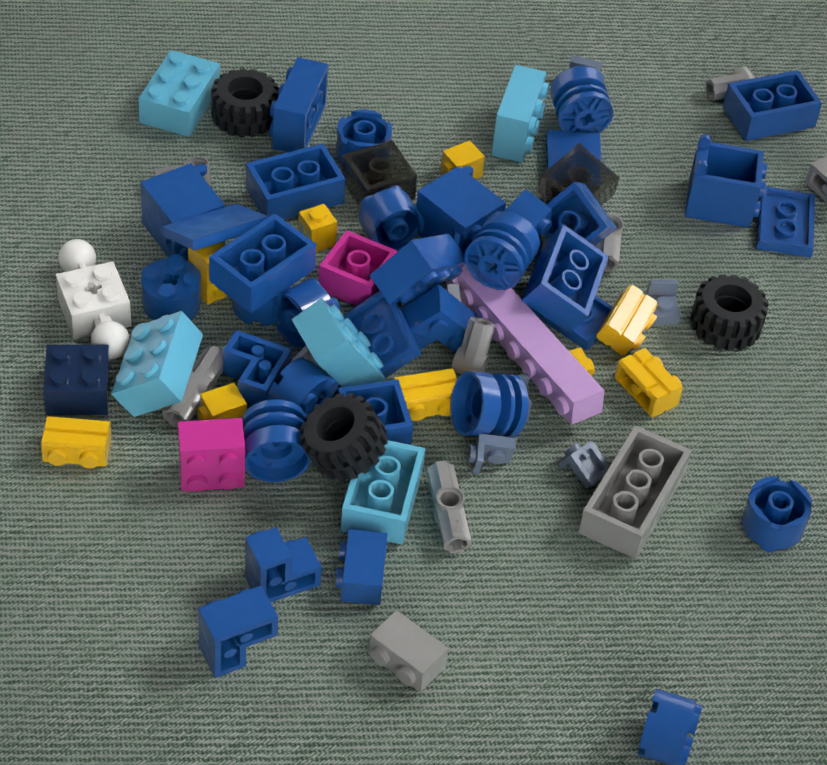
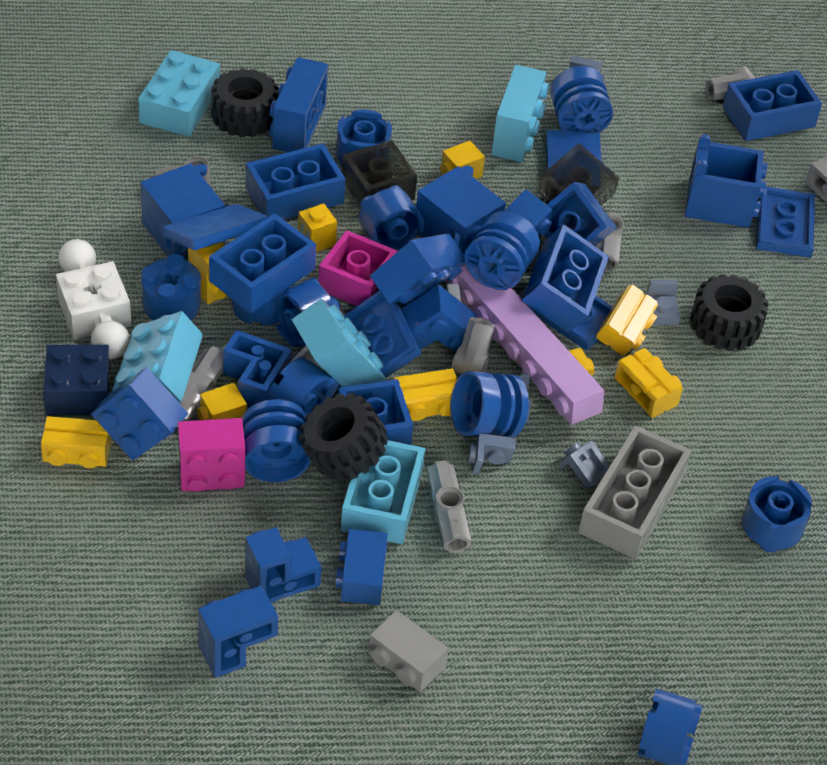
none -> blue brick [91,367,188,461]

